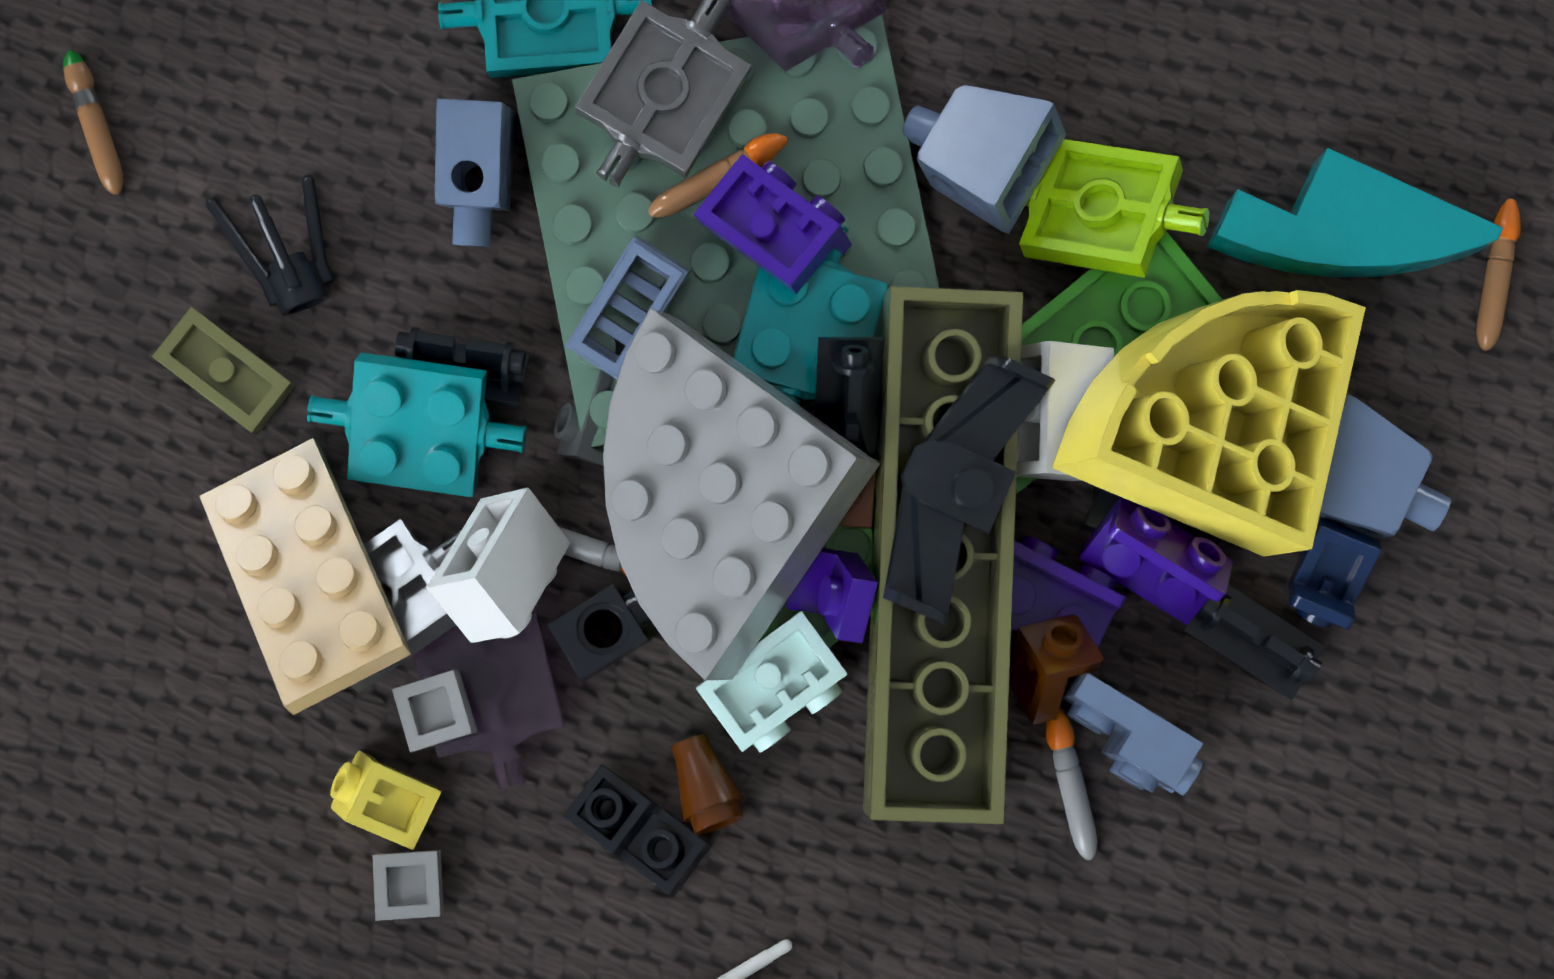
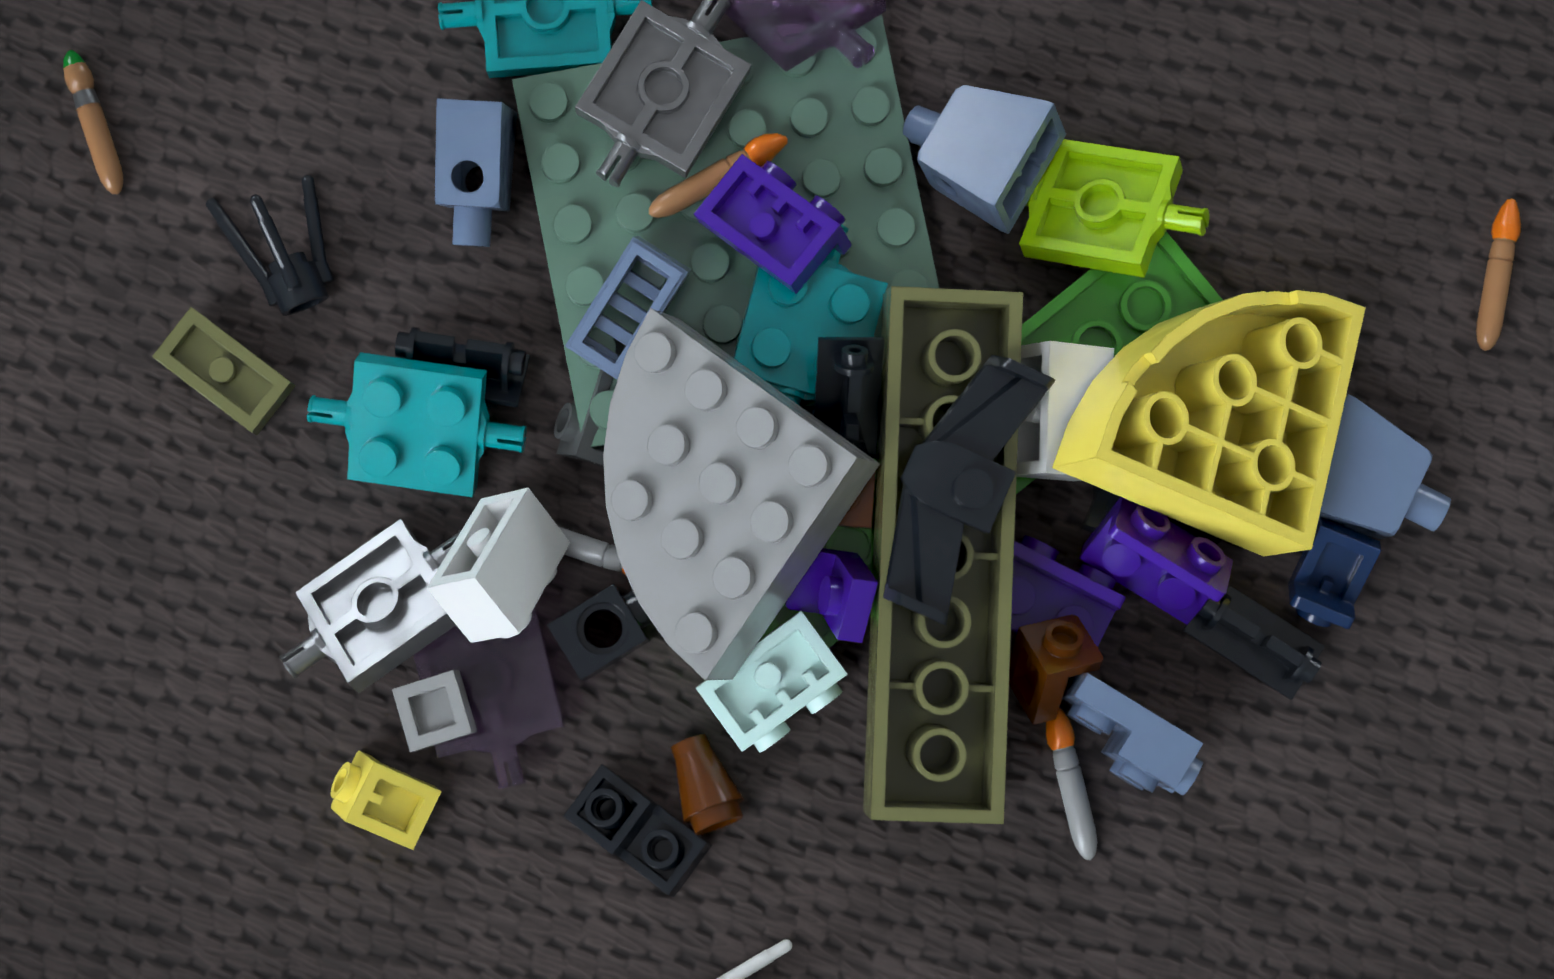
tan plate [199,438,411,715] -> none
light grey plate [372,850,444,921] -> none
teal slope [1206,148,1503,278] -> none

